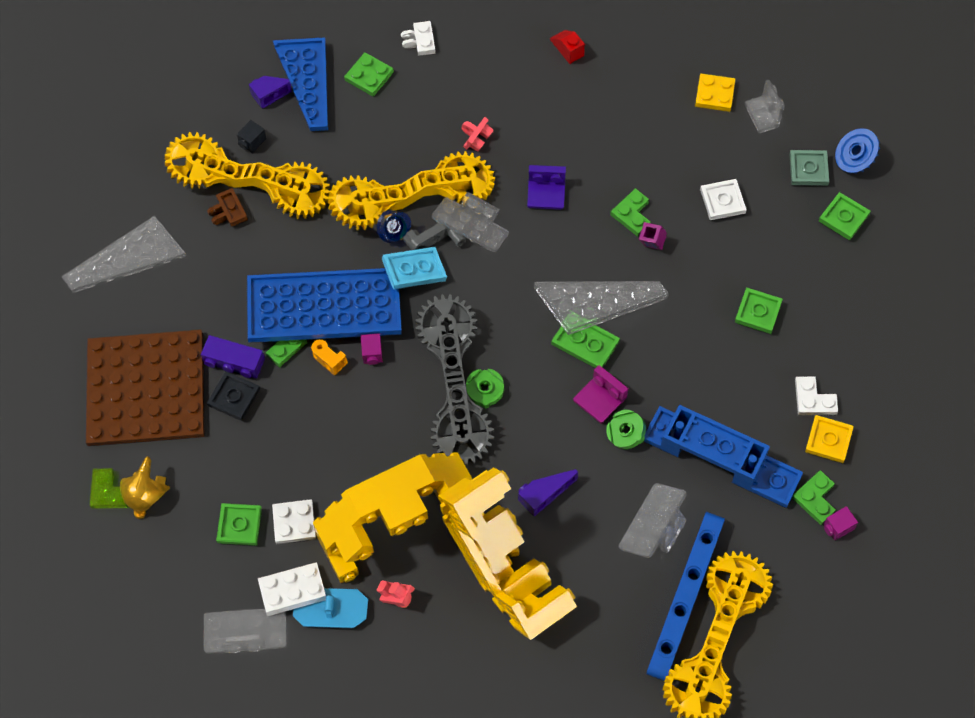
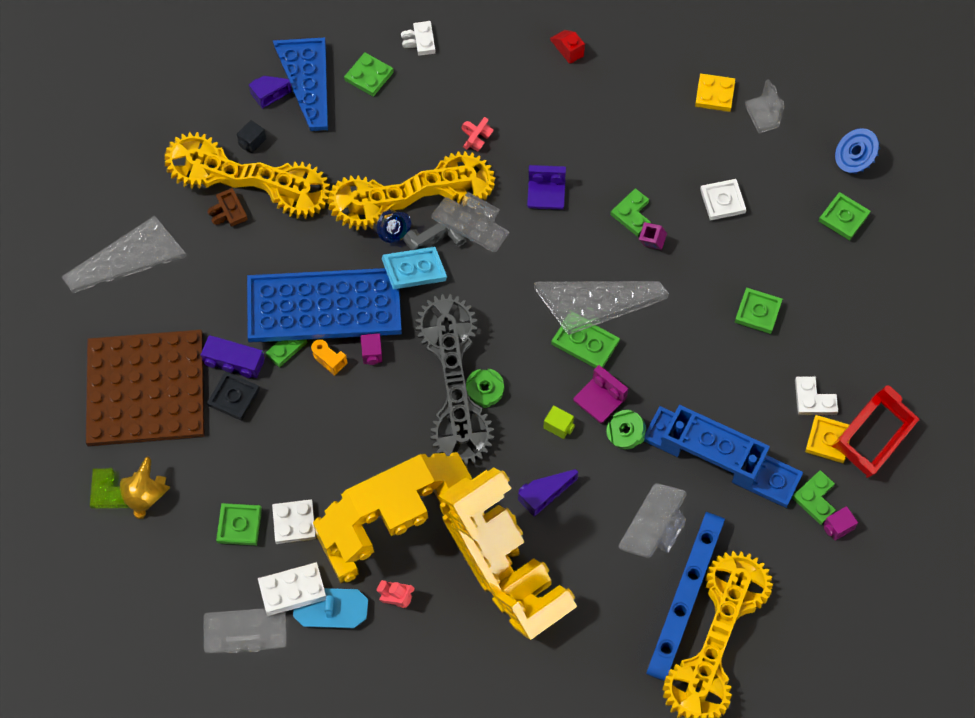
sand green plate [790,150,829,186] -> none
none -> lime brick [543,405,575,439]
none -> red piece [831,385,919,478]

